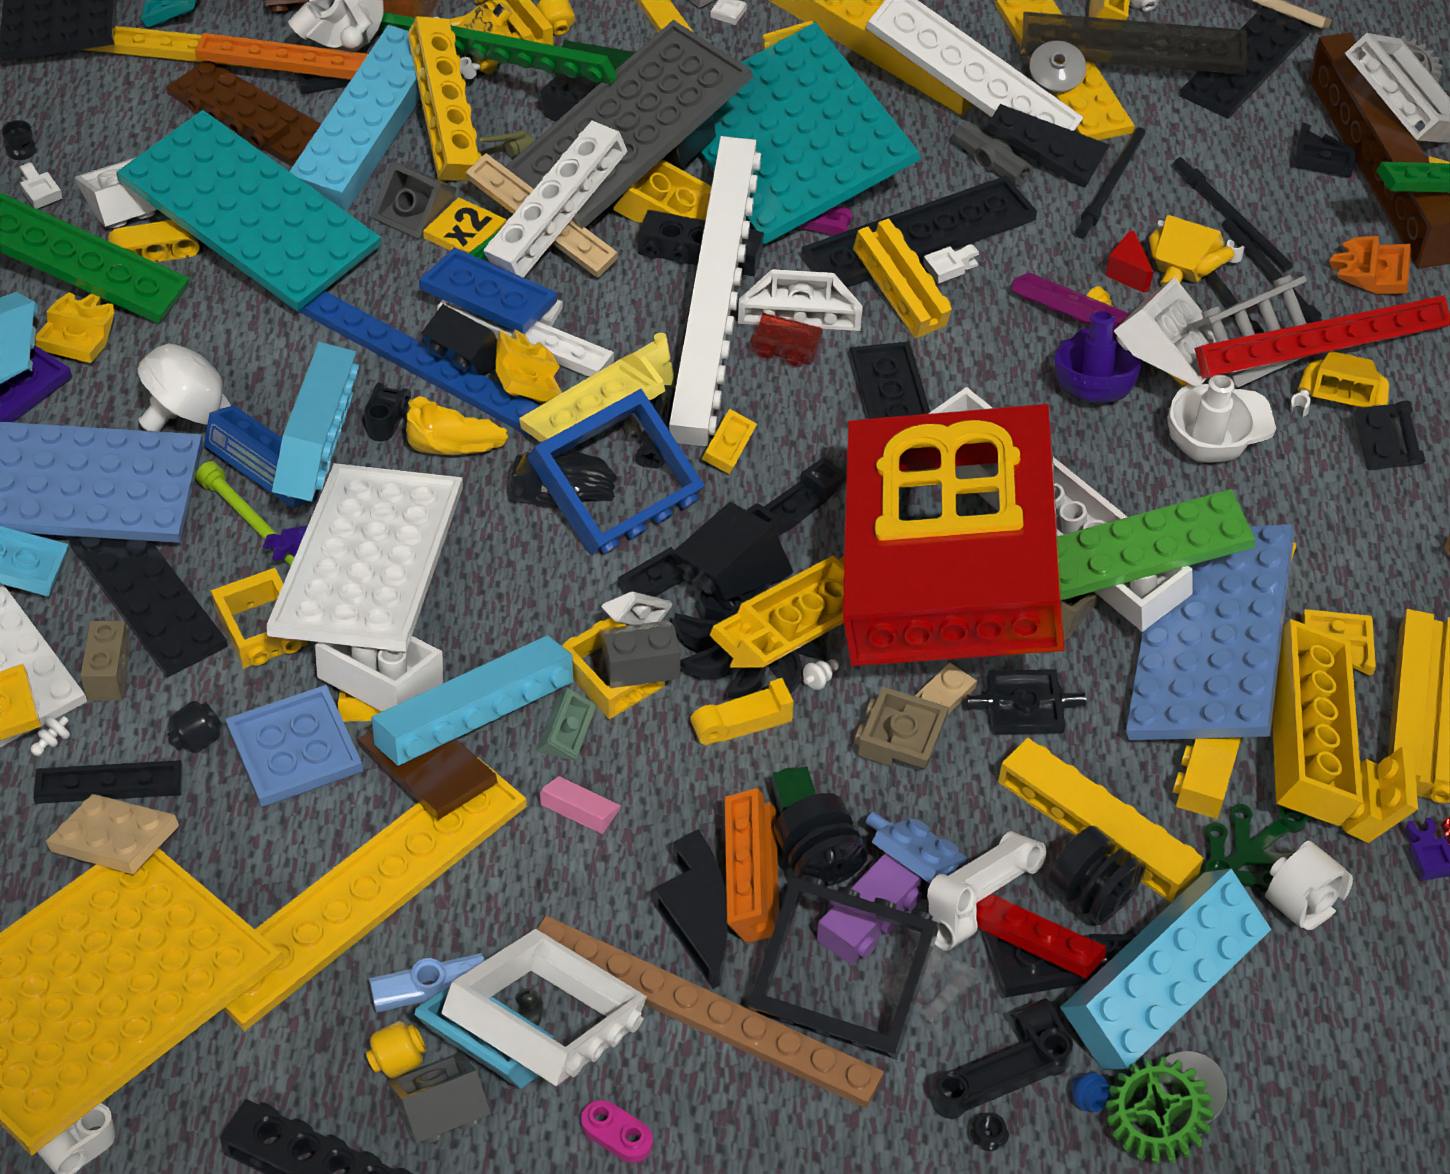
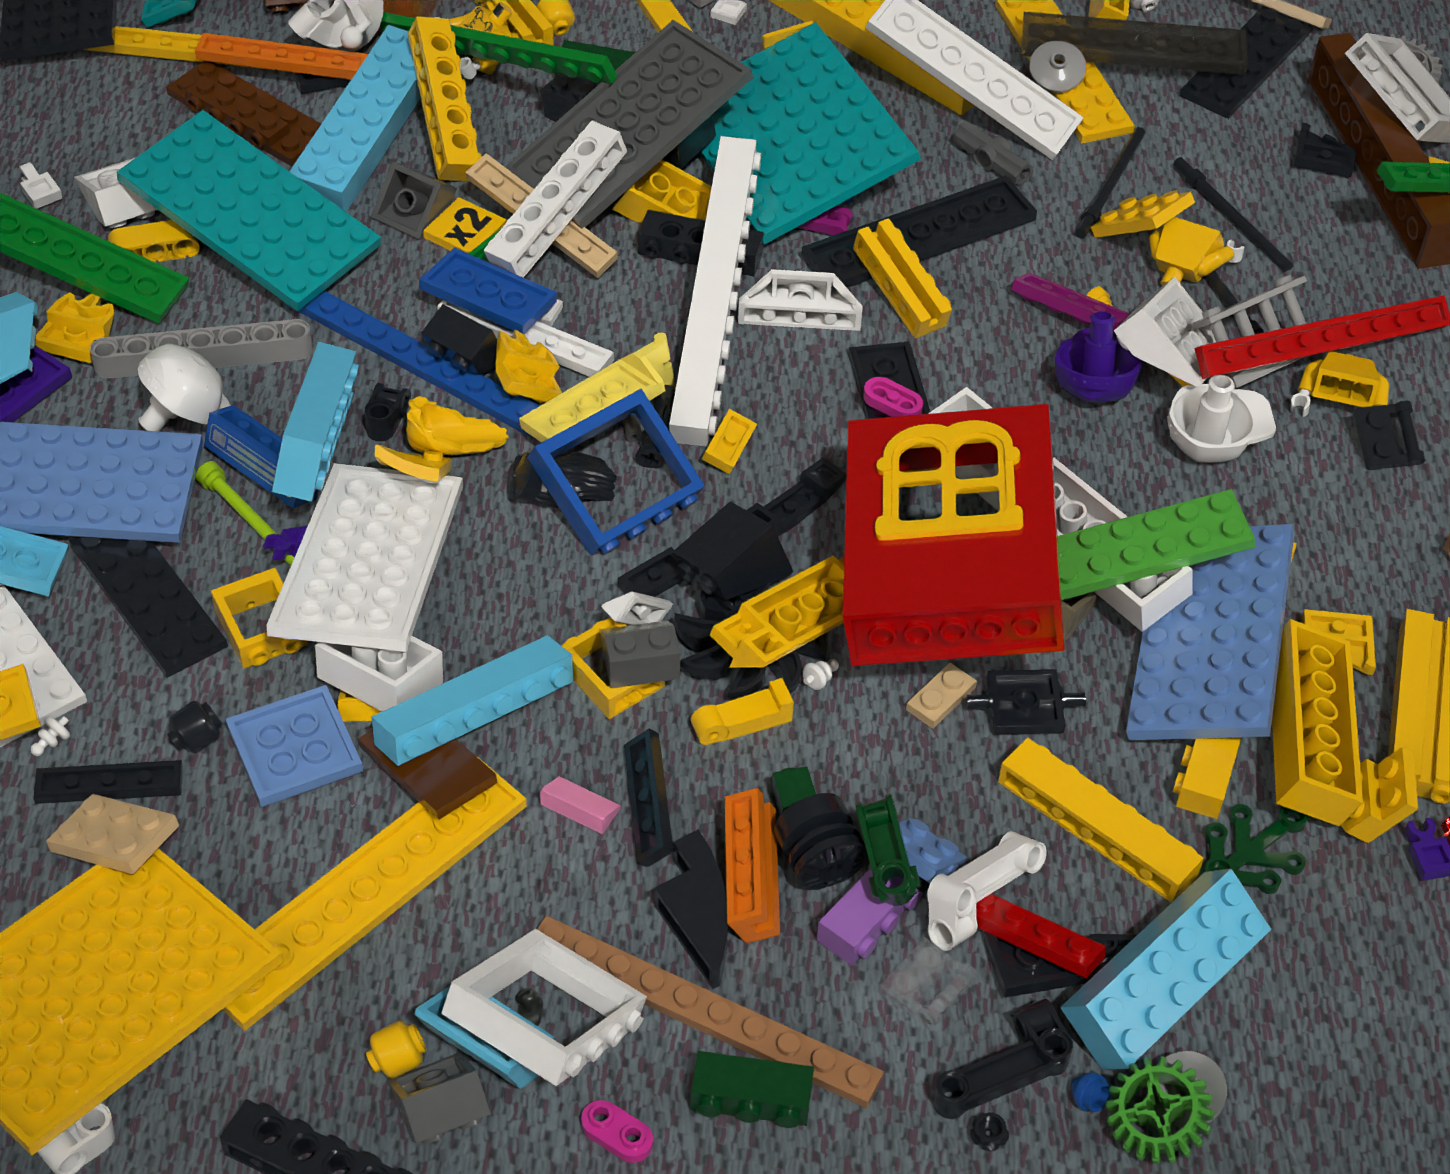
black wheel [2,120,36,160] -> none
dark tan brick [80,621,131,701] -> none
light blue piece [369,953,484,1013] -> none
olive plant [478,130,534,158] -> none
sand green slope [536,688,597,761] -> none
black window [748,875,939,1060] -> none
clear red bracket [750,313,823,367] -> none
dark tan plate [854,686,949,769] -> none
white plate [923,245,979,284] -> none
black wing [985,104,1110,188] -> none
black wheel [1047,825,1146,925] -> none
red slope [1105,231,1153,293] -> none
black bar [1222,218,1323,324] -> none
white brick [1265,841,1353,930] -> none
orange plate [1329,236,1411,294] -> none
none -> light grey beam [90,319,313,378]
none -> yellow plate [374,444,452,482]
none -> black plate [624,728,674,867]
none -> dark green brick [690,1051,814,1128]
none -> dark green piece [855,793,921,906]
none -> dark pink plate [864,377,923,417]
none -> yellow plate [1091,190,1195,238]

